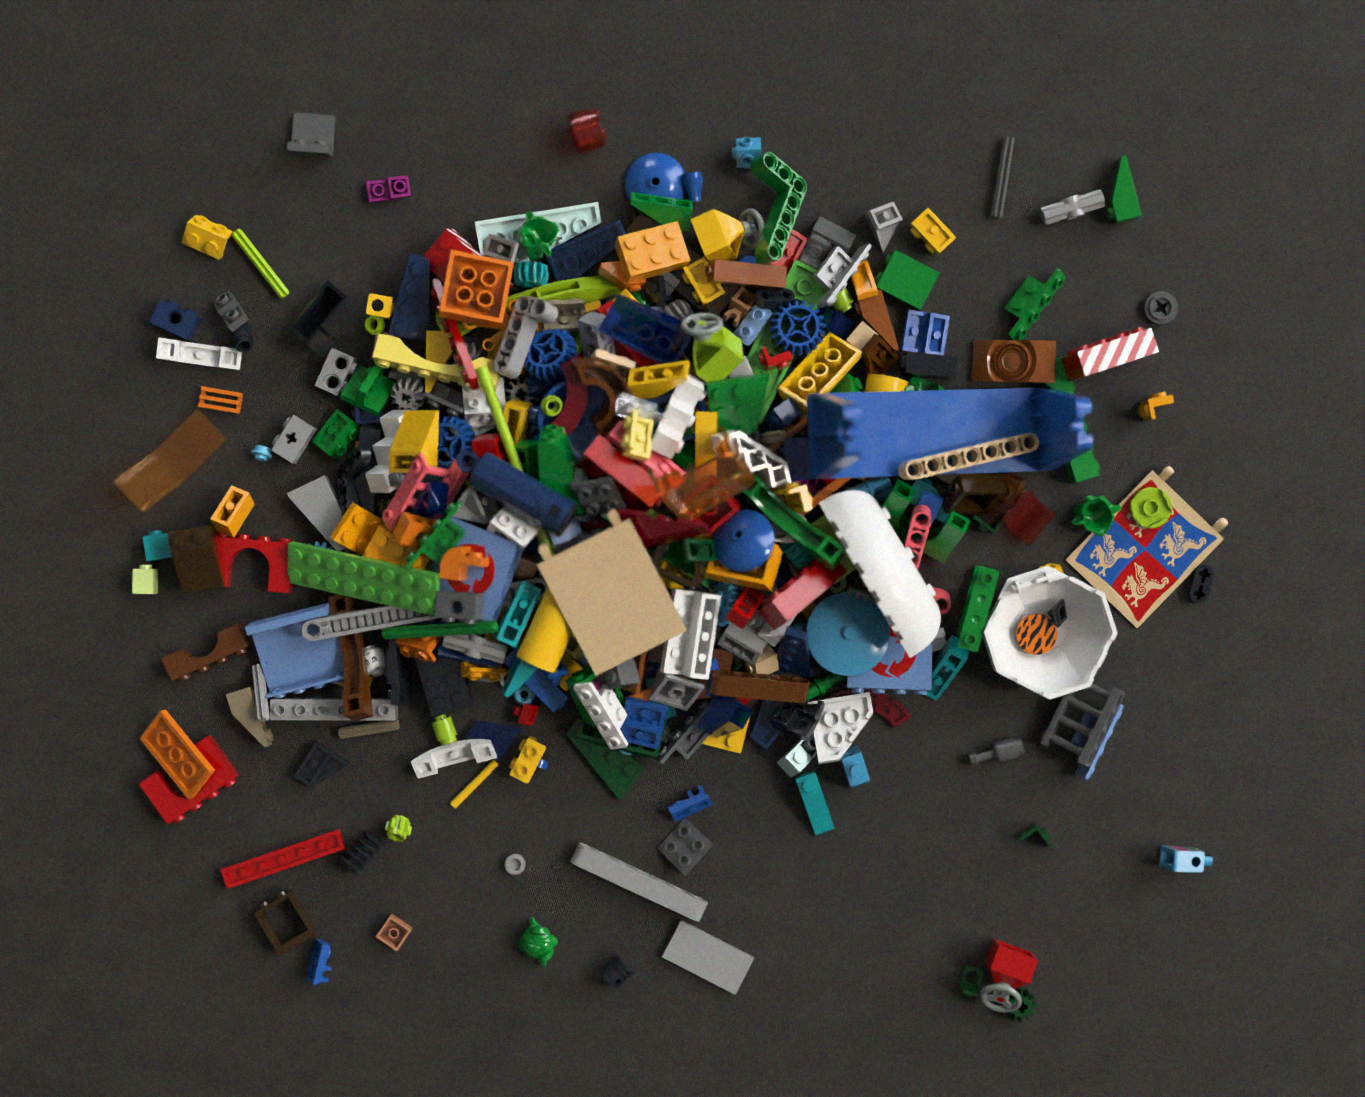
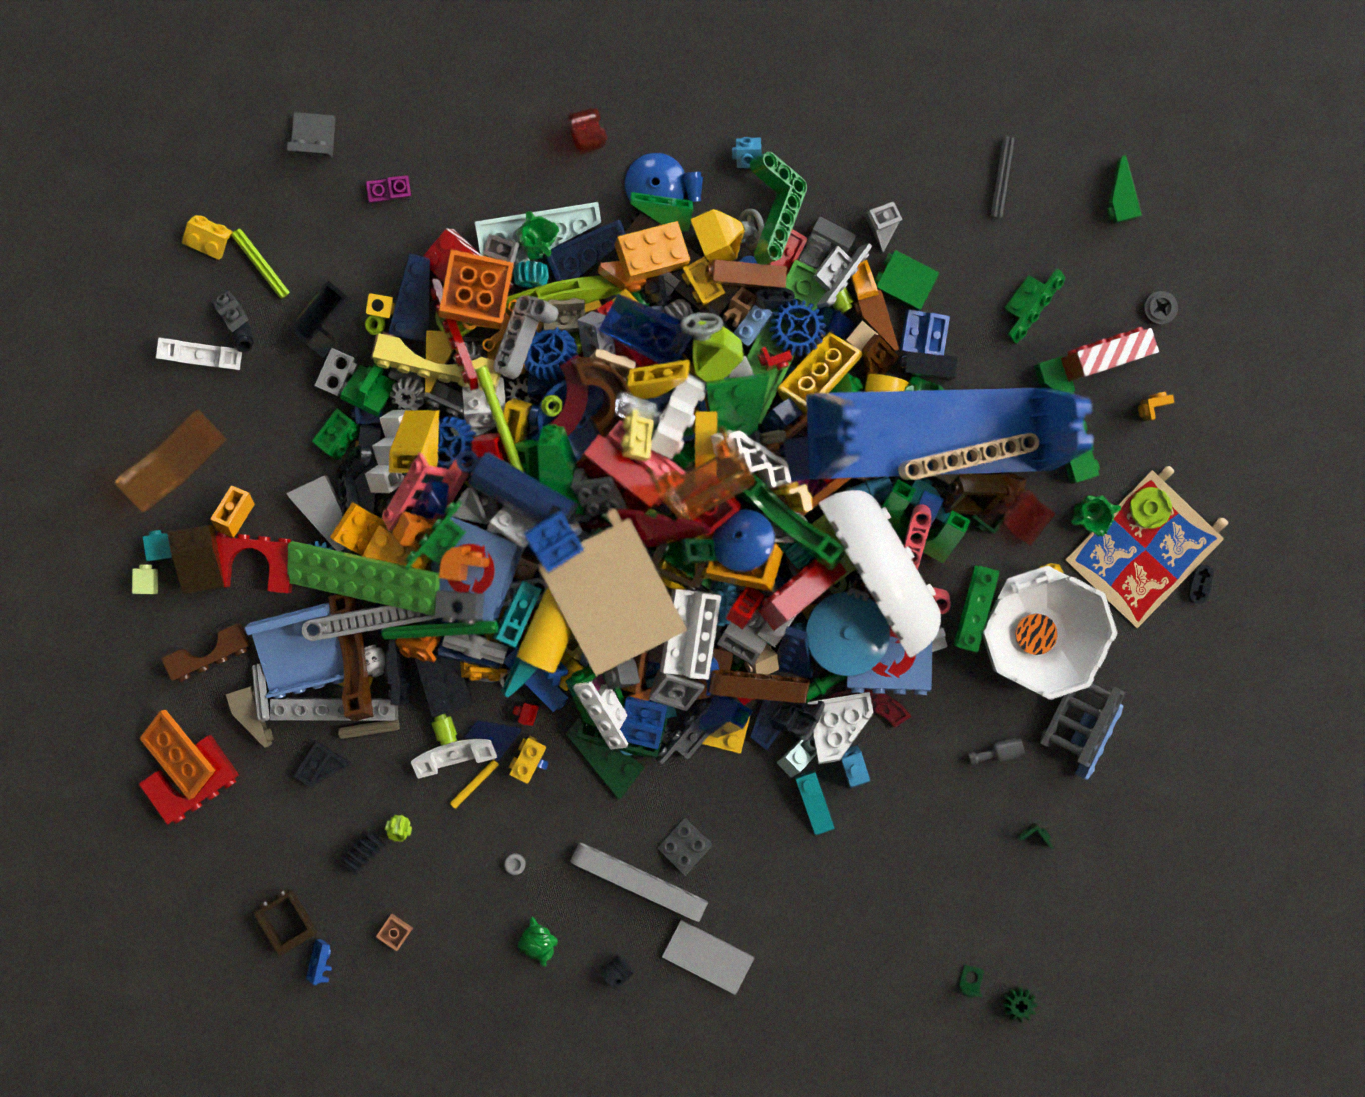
dark blue brick [150,299,202,341] -> none
orange tile [198,386,243,414] -> none
red plate [221,829,346,889] -> none
medium azure plate [251,445,272,462] -> none
light grey brick [272,415,317,464] -> none
medium azure plate [514,684,535,705] -> none
blue plate [668,785,713,822] -> none
yellow bracket [909,208,956,256] -> none
teal slope [926,635,969,701] -> none
dark orange slope [972,340,1056,383] -> none
red piece [980,939,1038,1013] -> none
light grey piece [1040,190,1105,225] -> none
black slope [1047,599,1067,627] -> none
dark azure torso [1159,845,1213,872] -> none
none -> blue slope [523,511,584,573]

